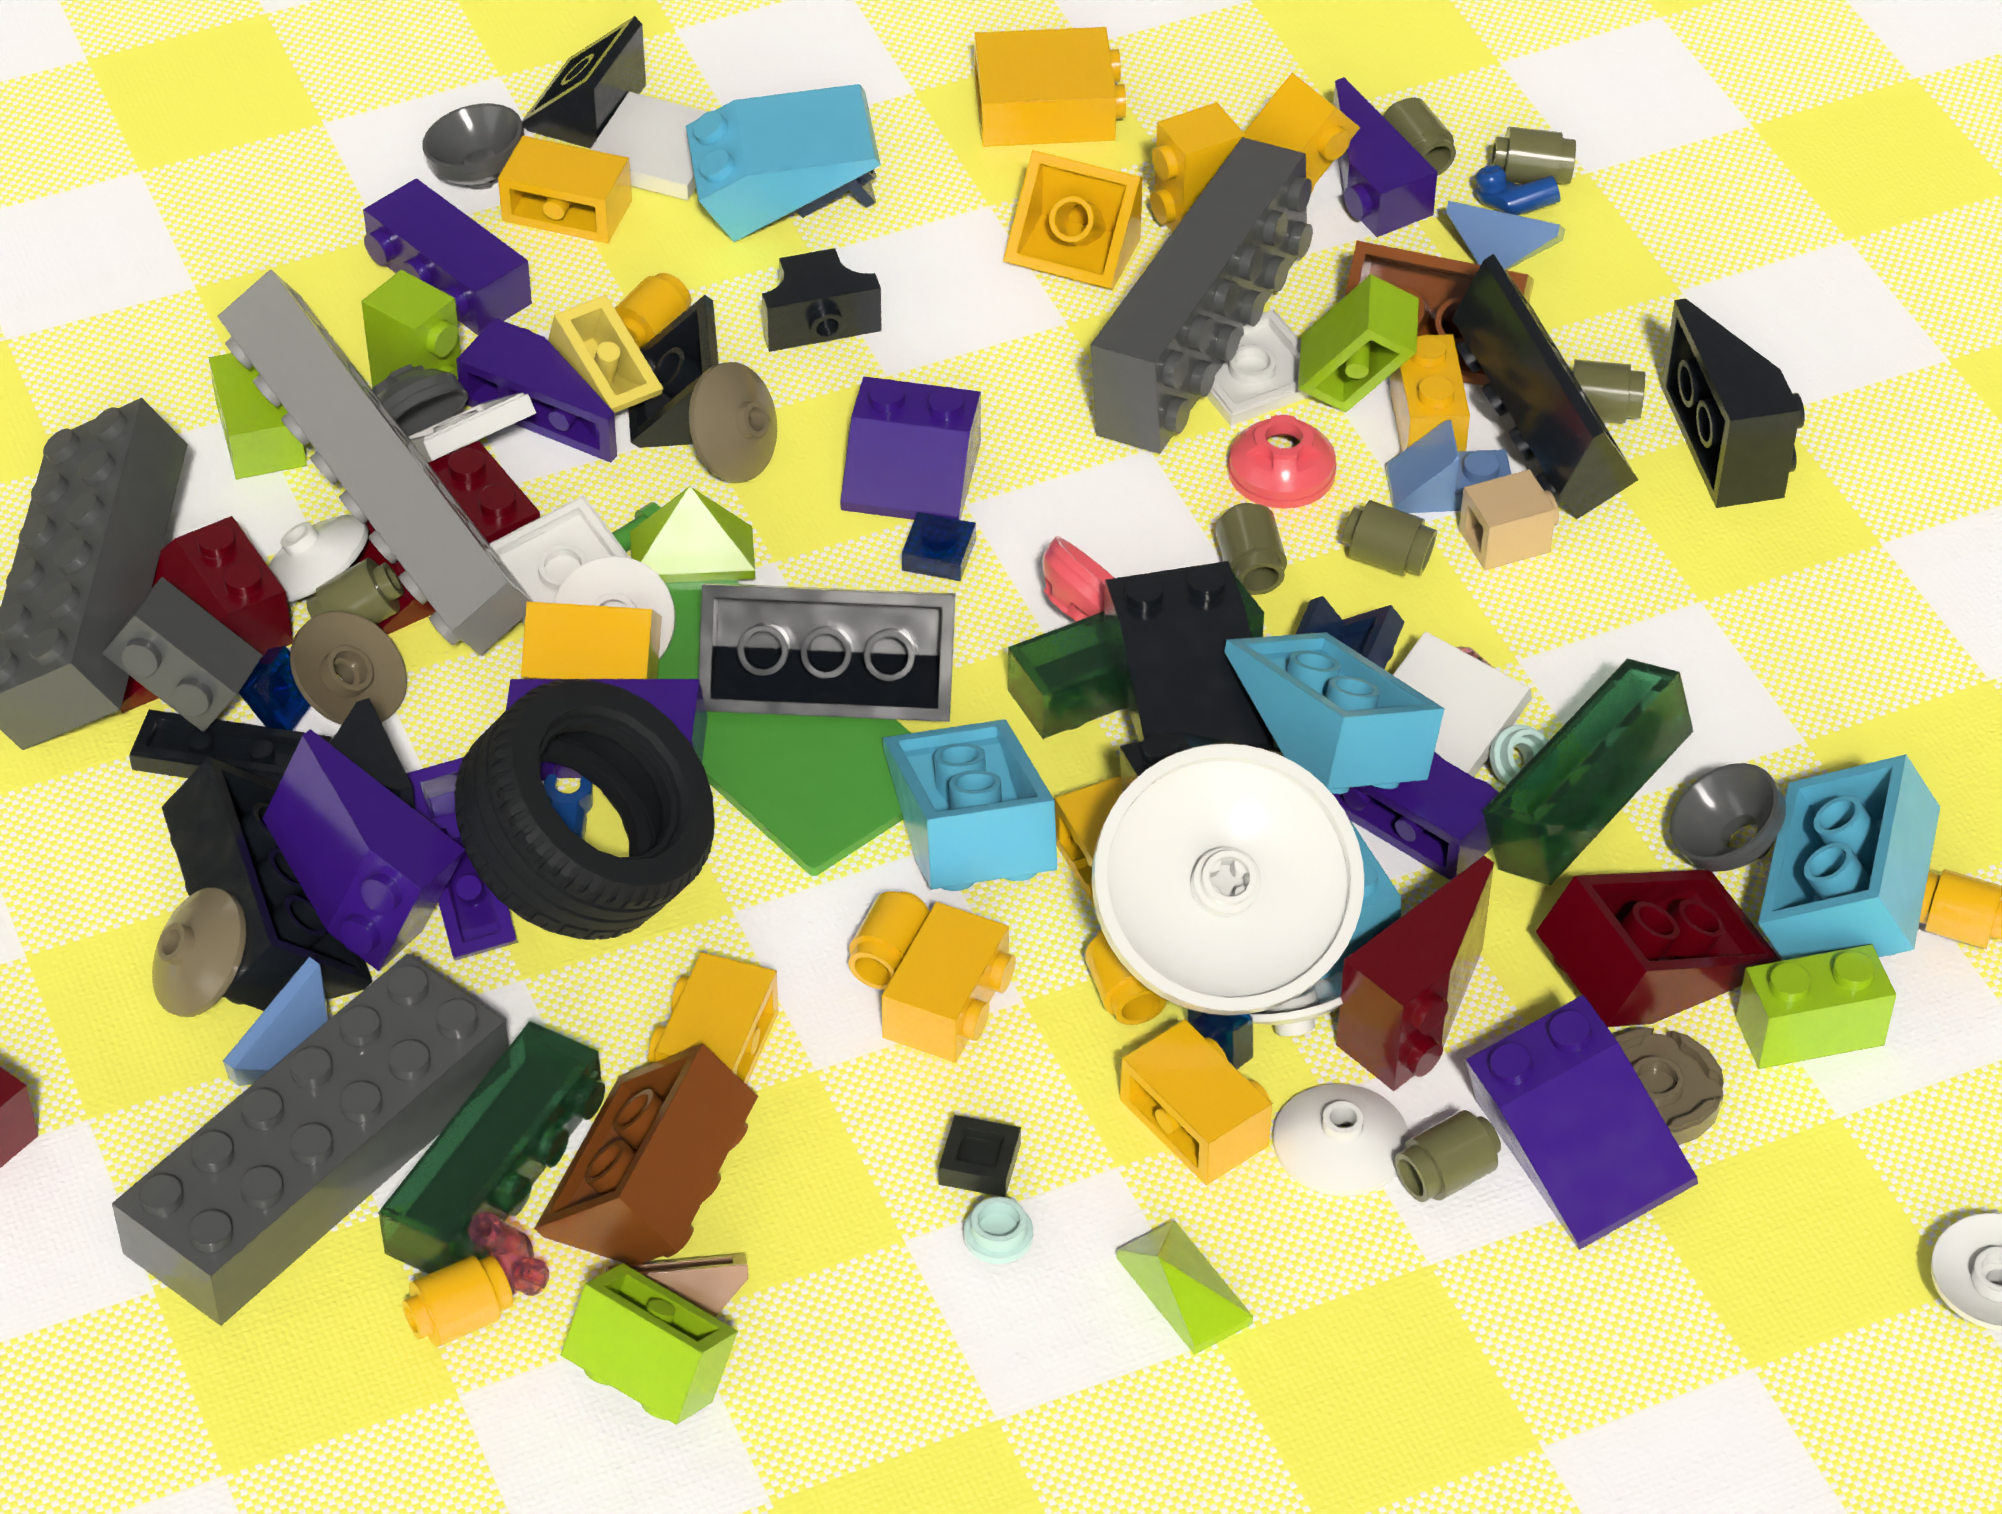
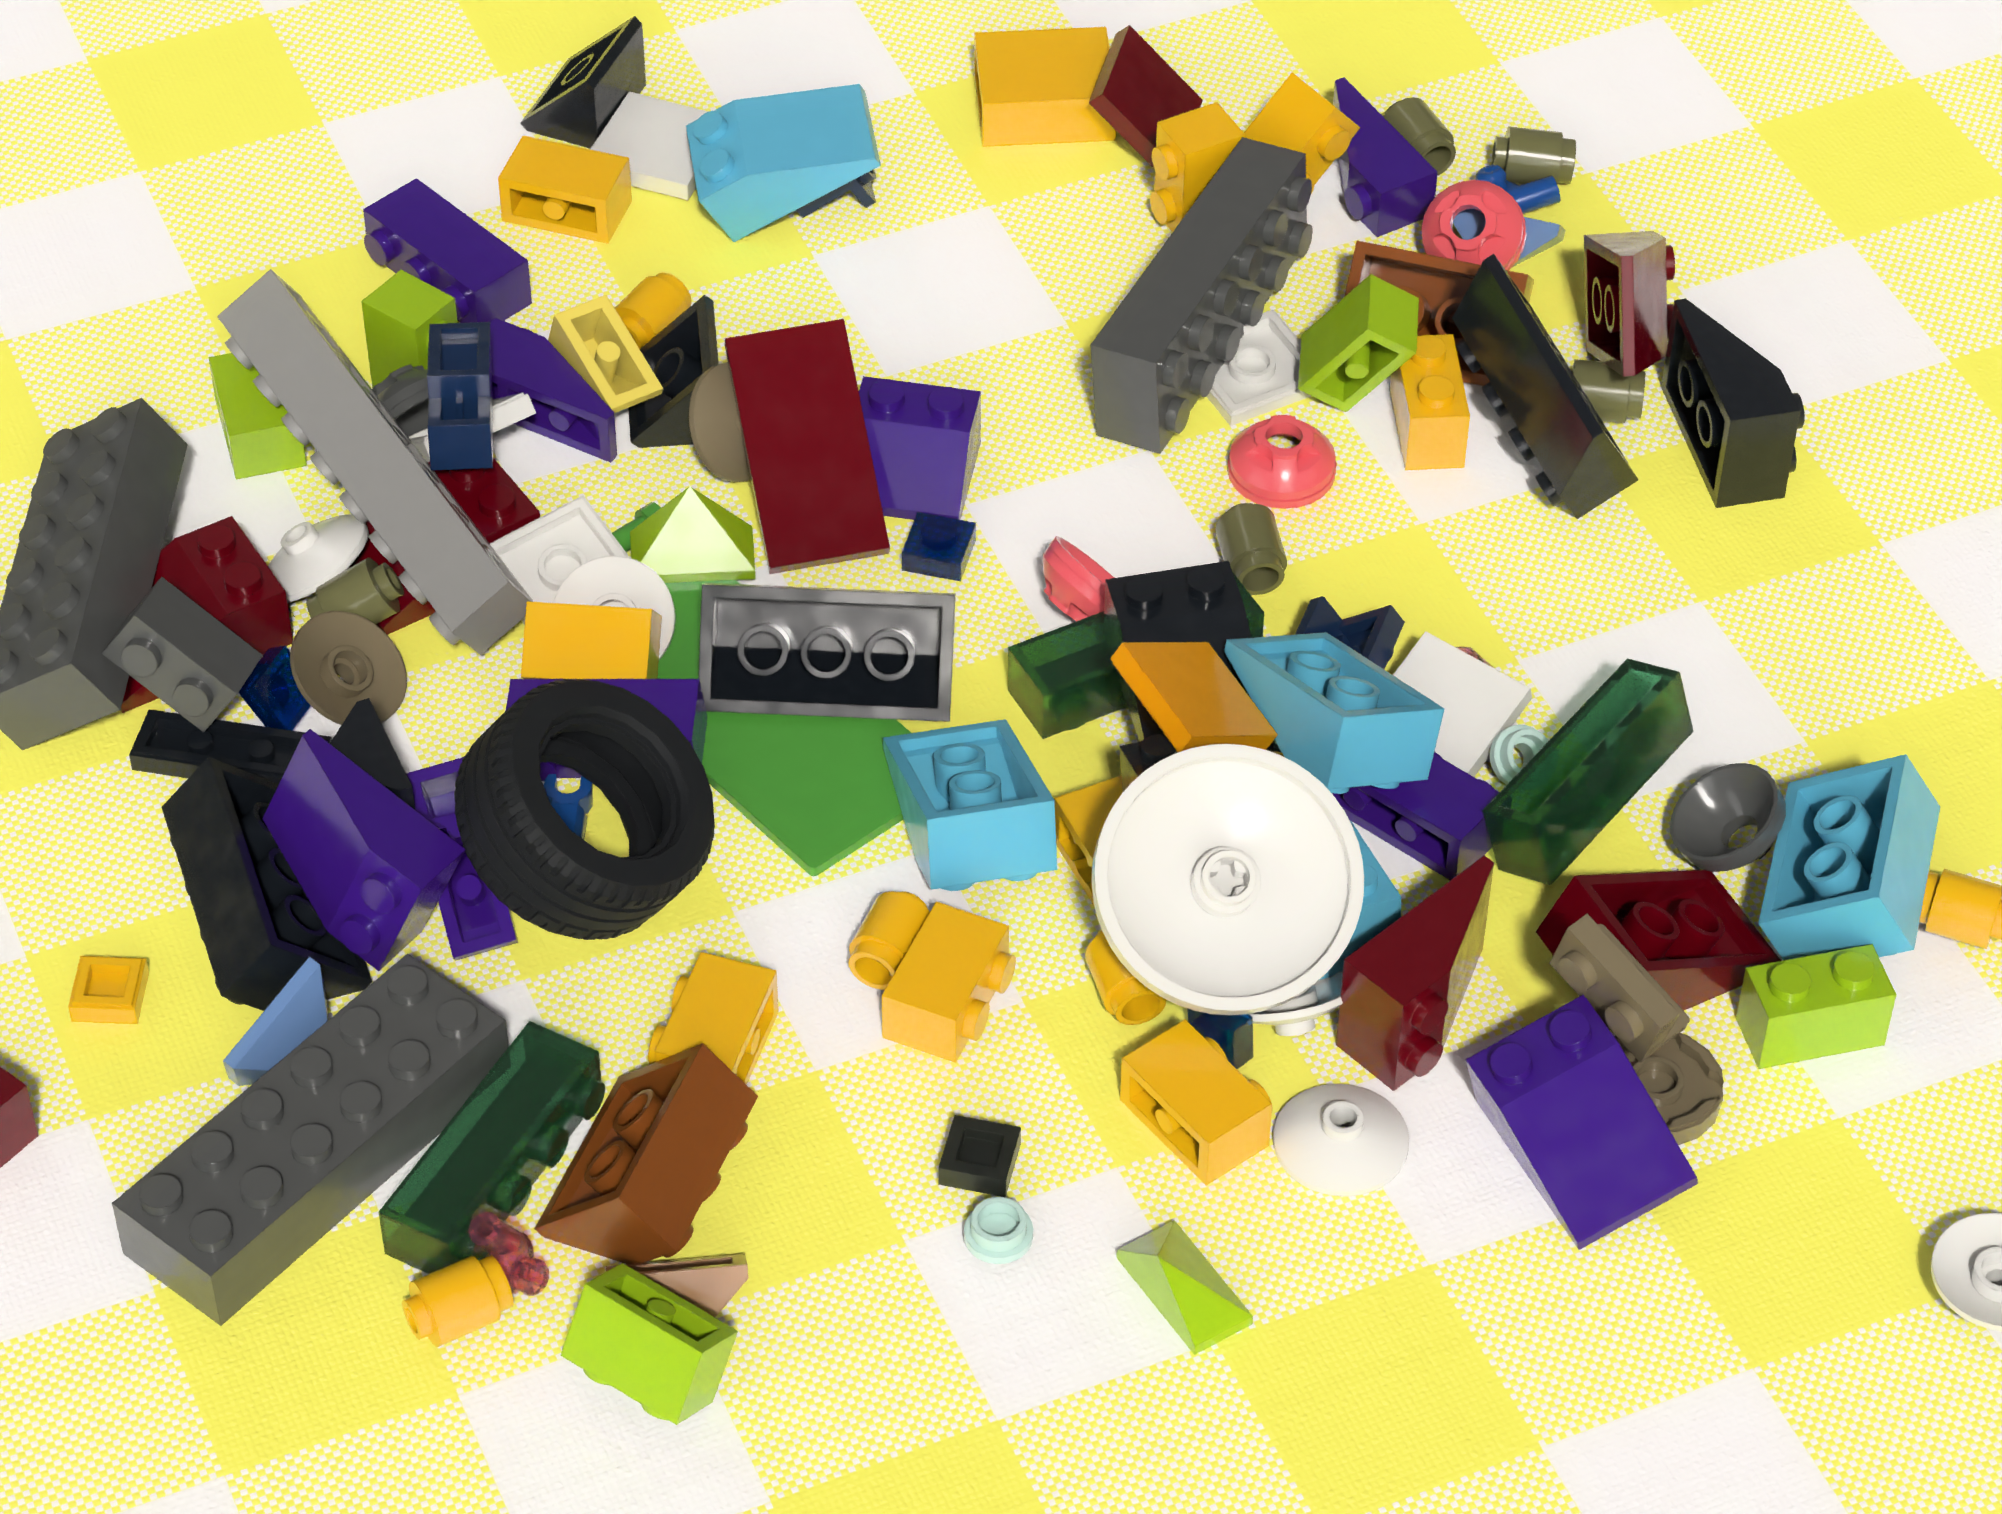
dark tan dish [152,888,246,1018] -> none
dark grey piece [422,103,525,189] -> none
black brick [762,248,882,352] -> none
yellow slope [1003,150,1143,290] -> none
olive brick [1342,500,1437,576] -> none
medium blue slope [1386,420,1511,513] -> none
olive brick [1395,1110,1501,1202] -> none
tan brick [1459,469,1559,571] -> none
none -> yellow tile [68,956,149,1024]
none -> dark blue slope [427,322,493,470]
none -> dark red tile [725,319,890,574]
none -> dark red tile [1089,25,1203,170]
none -> light orange tile [1110,642,1278,752]
none -> coral piece [1421,180,1527,271]
none -> dark tan bracket [1549,913,1690,1063]
none -> slope [1584,231,1675,377]

